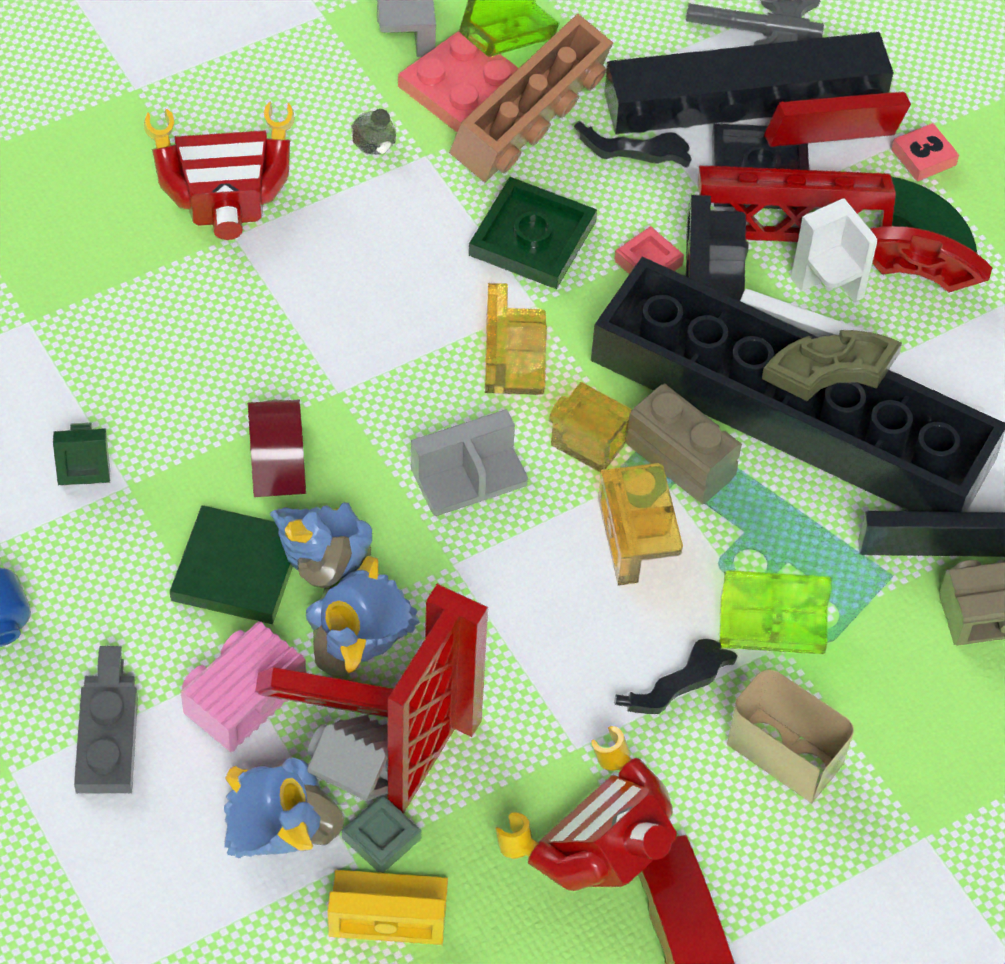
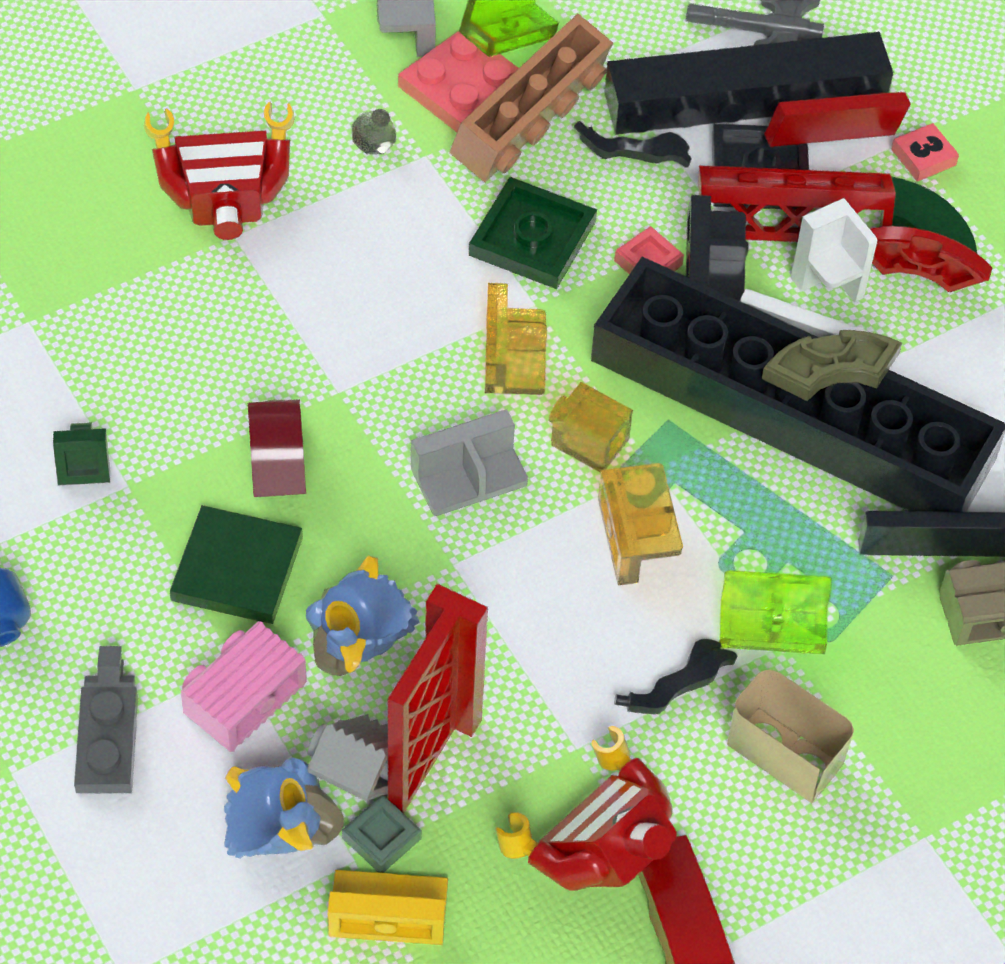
red tile [255,667,393,718] -> none
medium blue hair [270,502,372,588] -> none
dark tan brick [626,384,742,504] -> none

